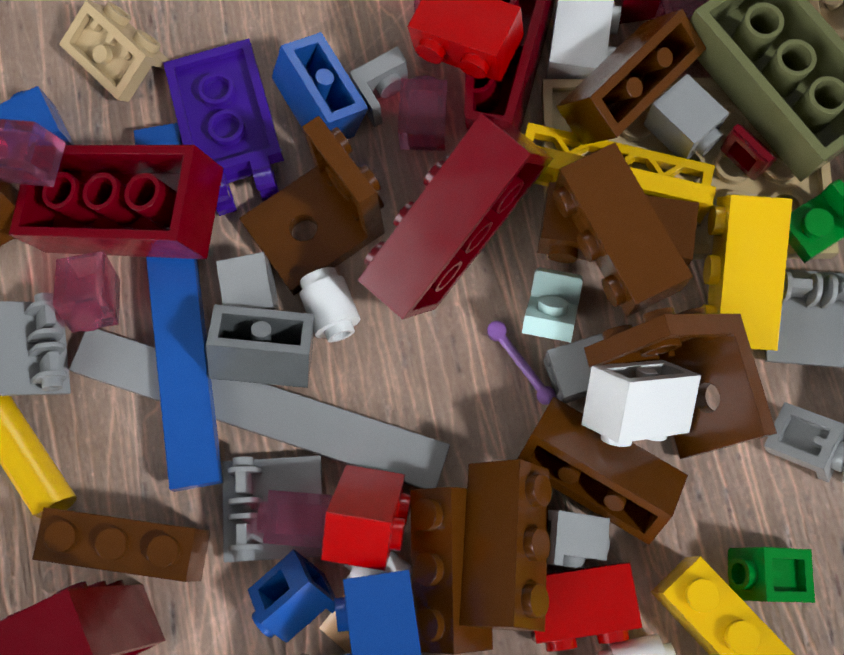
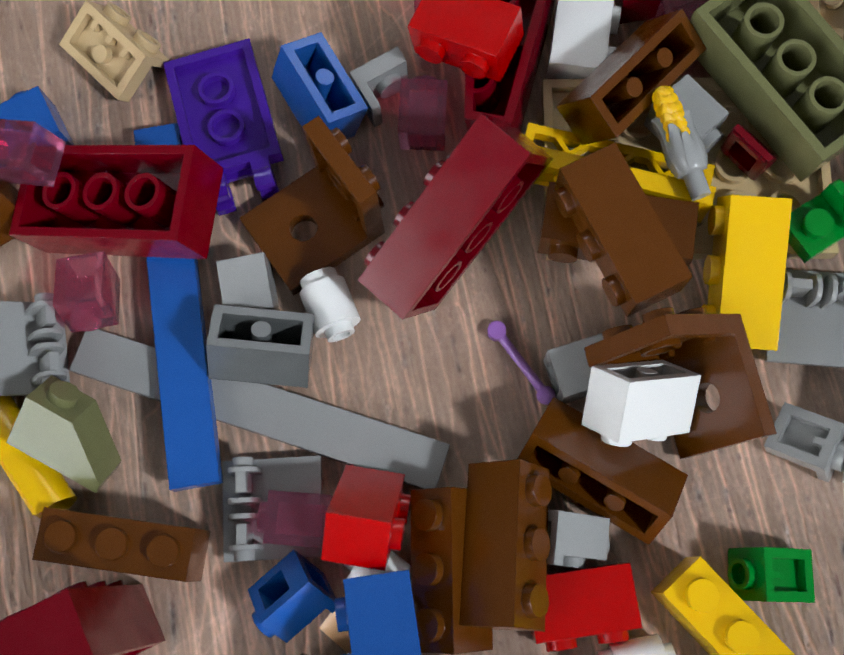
light aqua bracket [522,267,583,343] -> none
none -> olive slope [6,375,122,493]
none -> light grey piece [650,86,711,201]

